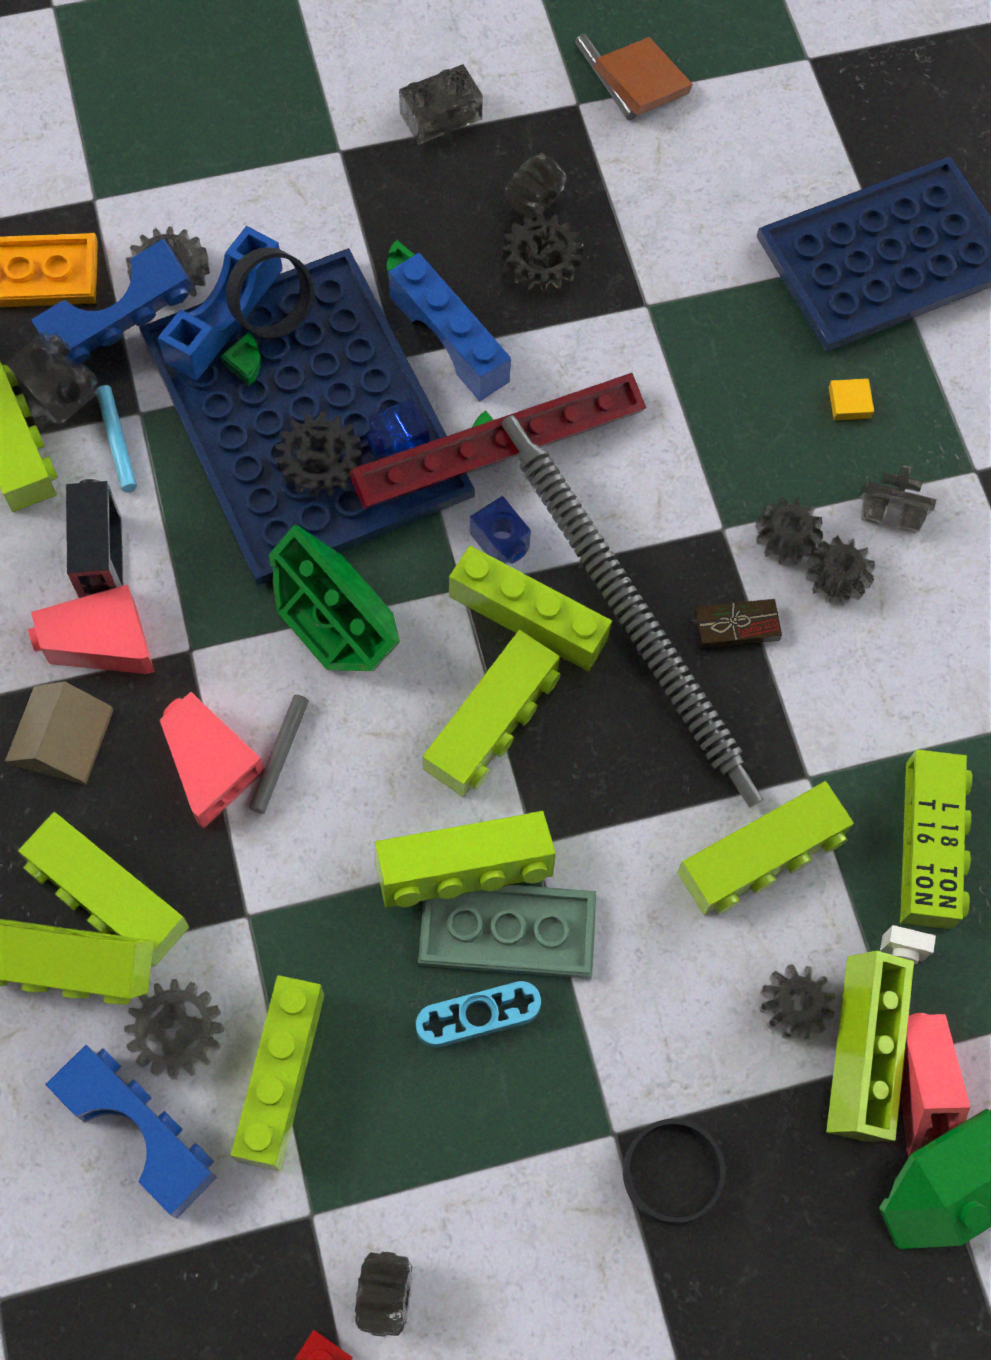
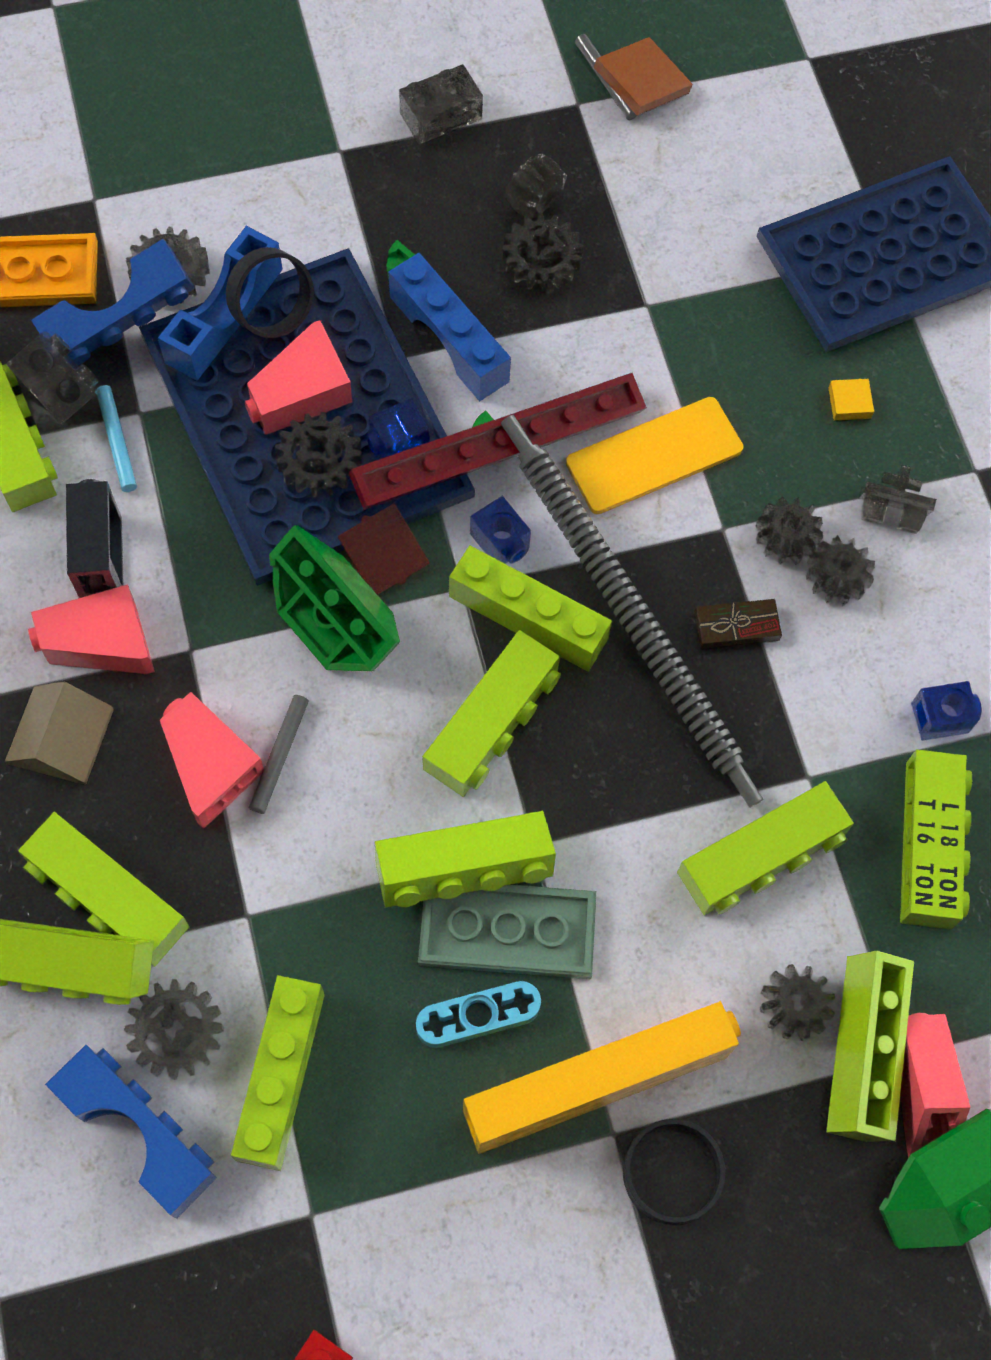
green tile [221,332,261,386] -> none
clear smoke gear [354,1251,413,1337] -> none
white plate [880,925,936,964] -> none
none -> coral slope [245,320,352,435]
none -> clear red piece [337,503,430,595]
none -> yellow brick [463,1001,741,1154]
none -> yellow piece [566,397,743,514]
none -> clear blue brick [911,681,982,741]

